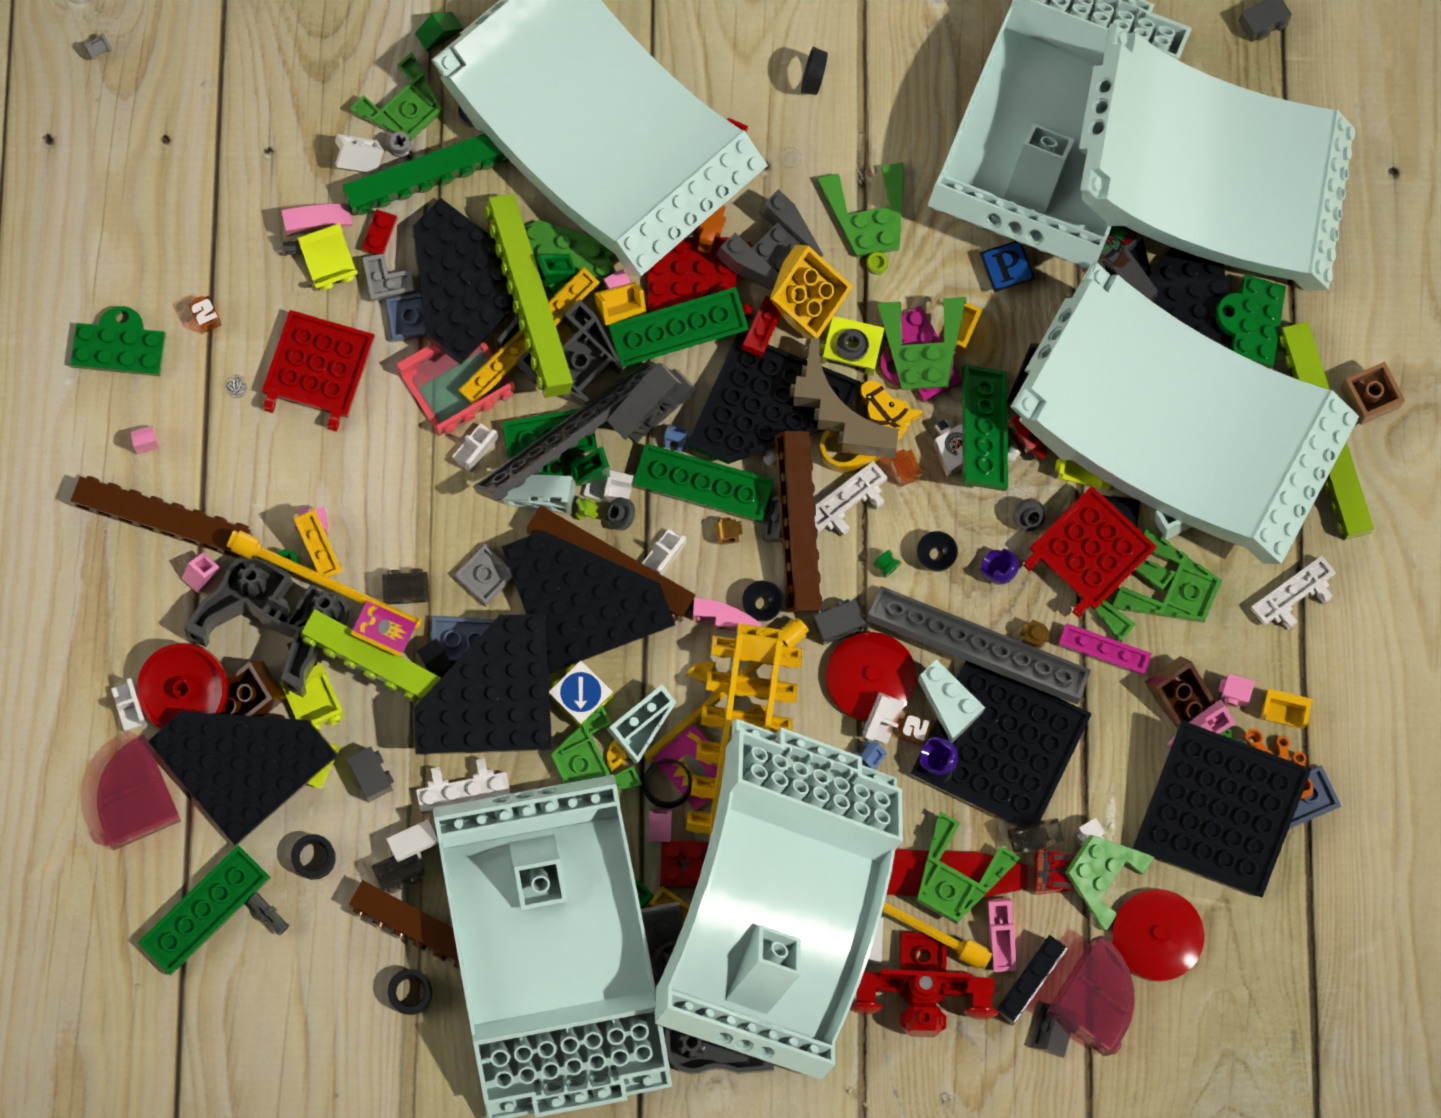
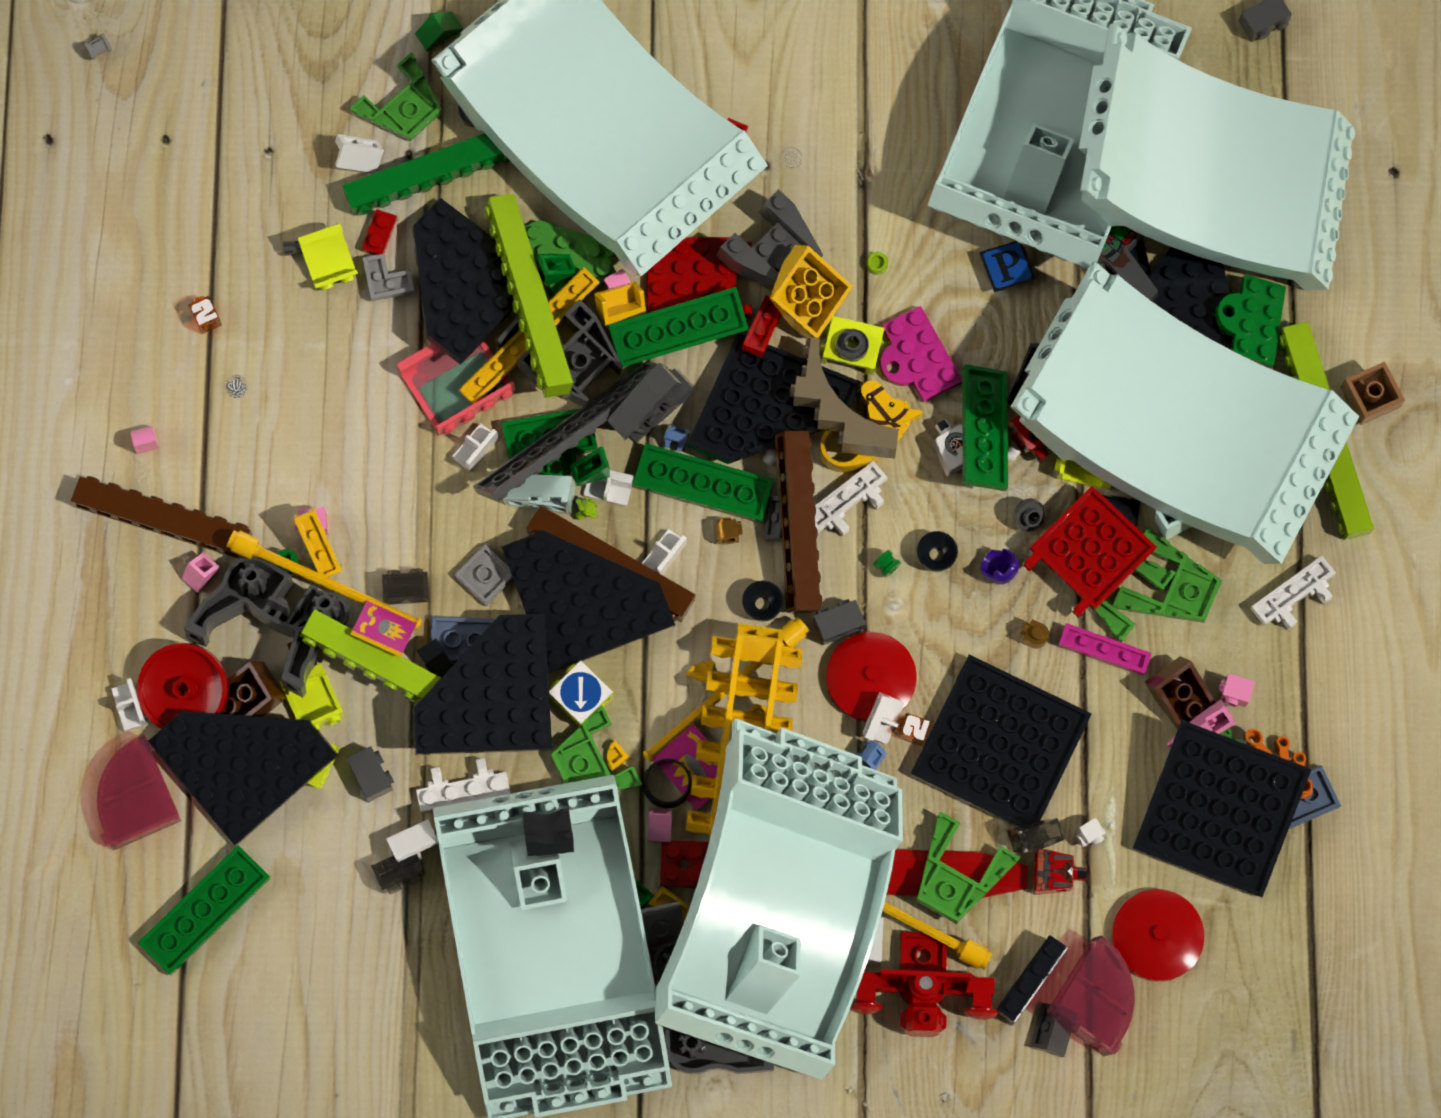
green plate [70,306,166,376] -> none
dark grey pin [247,893,290,935] -> none
red plate [262,310,375,432] -> none
bright pink slope [281,204,353,237] -> none
black tyre [291,834,336,880] -> none
reddish brown brick [349,880,460,970] -> none
sand blue tile [385,293,426,342] -> none
black tyre [388,969,432,1015] -> none
light grey bush [390,132,411,158] -> none
dark grey plate [606,497,635,531] -> none
light aqua wedge [607,685,676,764] -> none
orange piece [693,205,727,254] -> none
bright pink slope [693,598,761,632] -> none
black tyre [801,47,828,95] -> none
bright green wing [817,162,904,258] -> none
dark grey plate [866,586,1091,705] -> none
bright green wing [878,297,967,390] -> none
clear orange brick [889,449,922,487] -> none
light aqua wedge [918,659,985,743] -> none
dark purple hair [920,737,958,775] -> none
yellow panel [955,302,982,355] -> none
bright pink slope [987,898,1017,972] -> none
bright green wing [1065,835,1154,931] -> none
yellow panel [1259,688,1313,730] -> none
none -> black brick [523,808,574,856]

